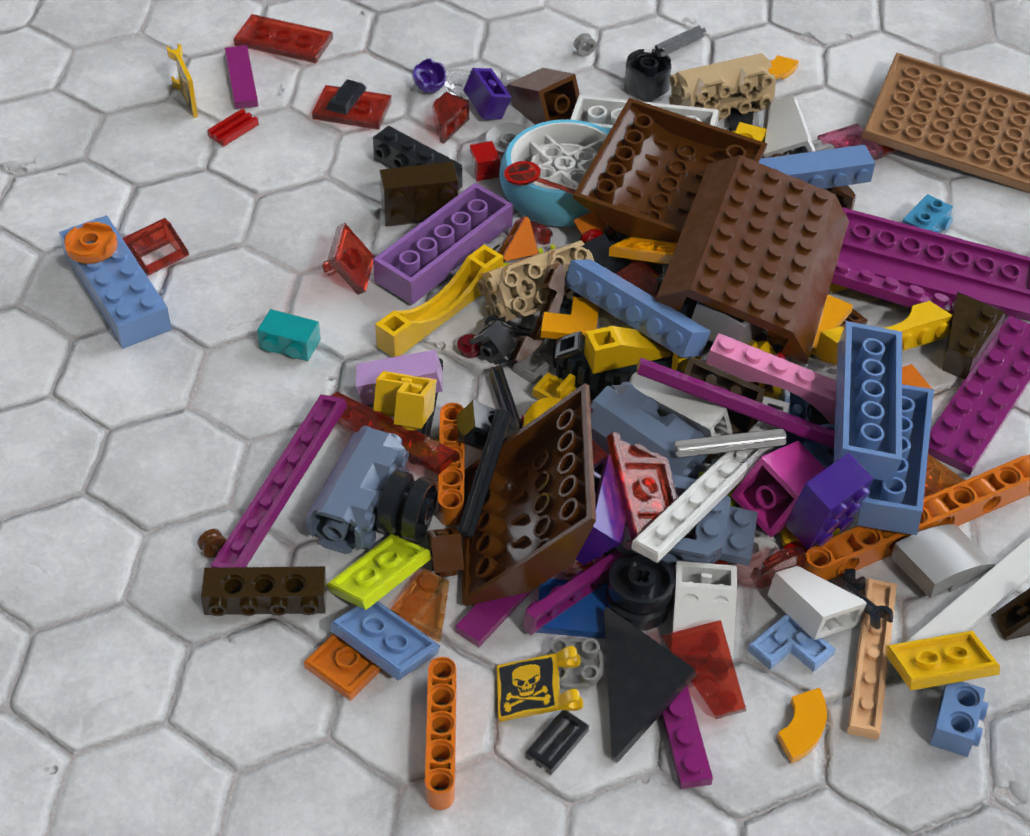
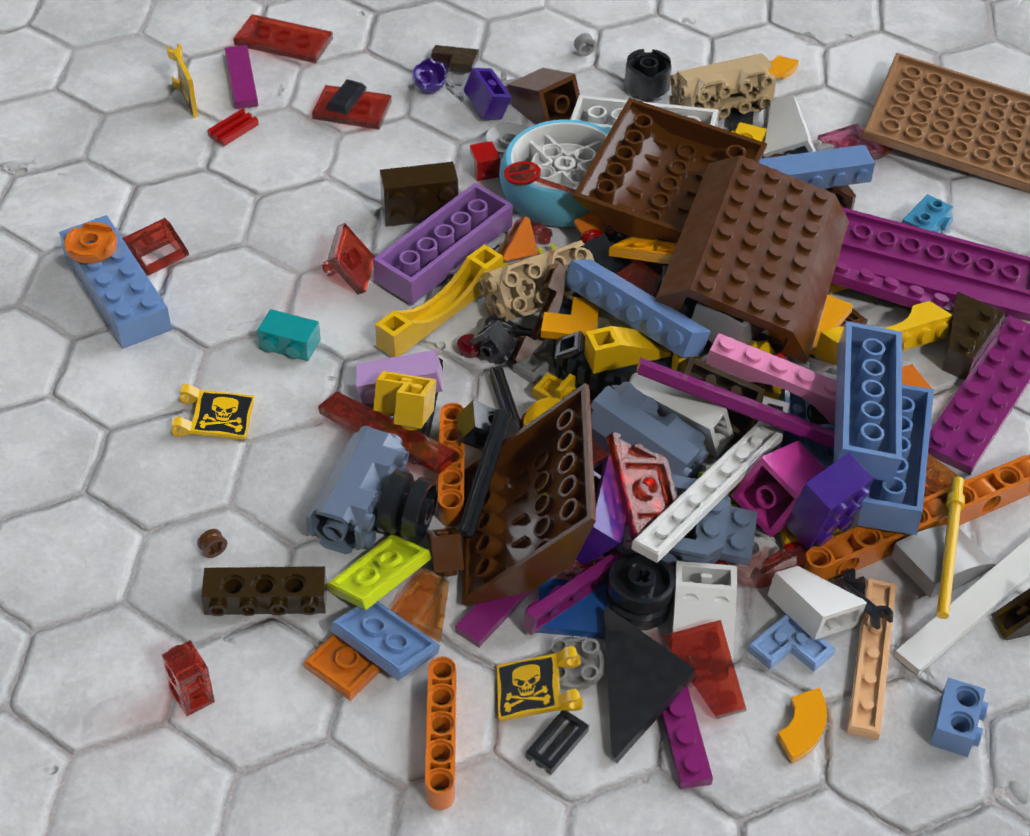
magenta plate [210,394,347,568] -> none
black brick [373,125,462,190] -> none
clear red slope [432,91,469,144] -> none
axle [653,25,706,58] -> none
light grey axle [673,429,787,458] -> none
yellow tile [886,631,1000,691] -> none
none -> clear red brick [161,640,215,717]
none -> yellow flag [171,384,254,440]
none -> dark brown tile [431,45,479,73]
none -> yellow bar [936,476,965,619]

